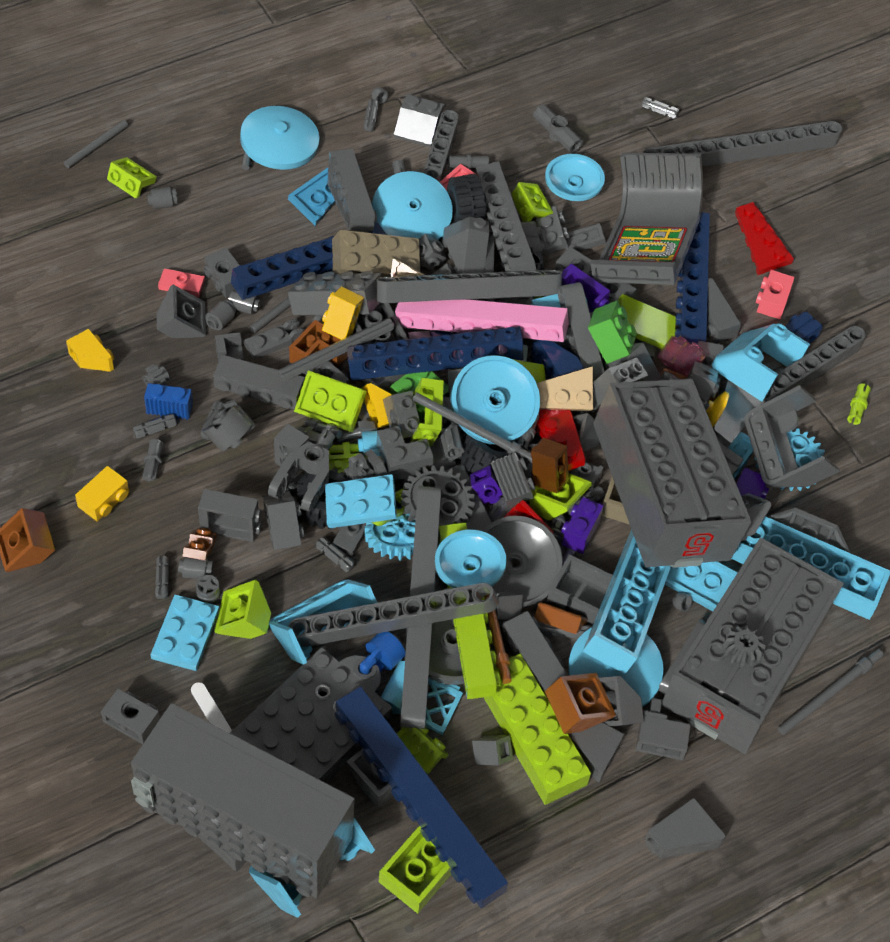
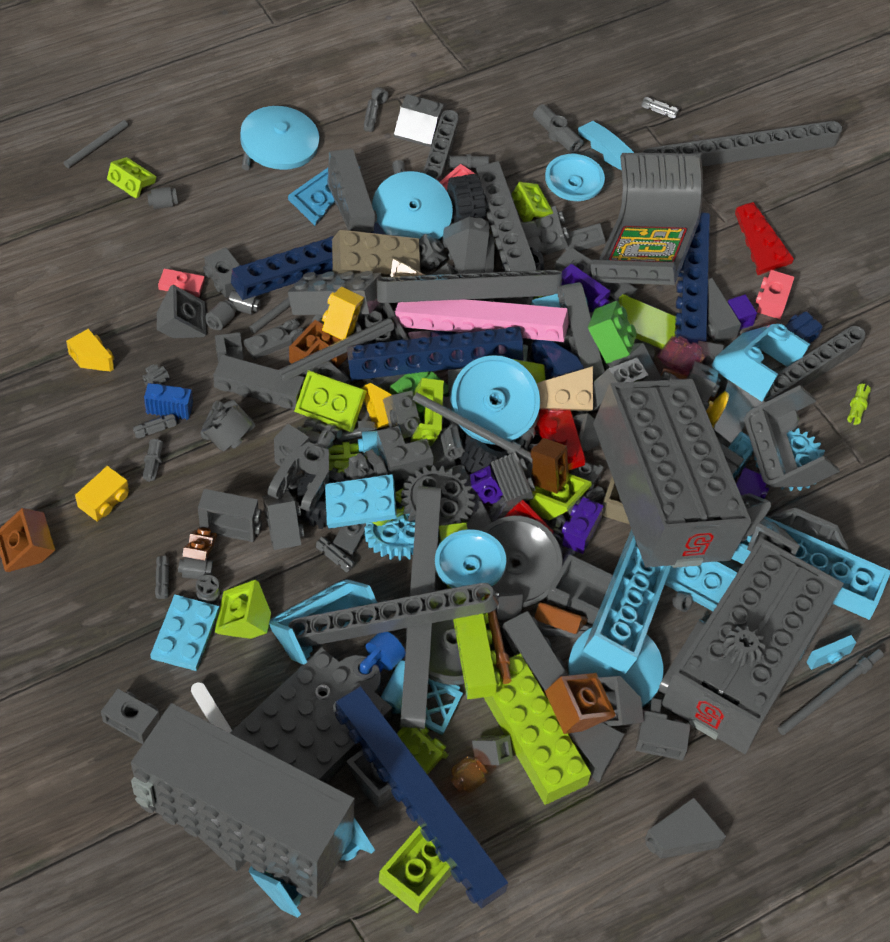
none -> clear orange head [450,756,488,793]
none -> medium azure slope [578,121,634,170]
none -> dark purple panel [728,295,757,330]
none -> dark grey slope [747,519,800,556]
none -> medium azure plate [807,635,856,670]

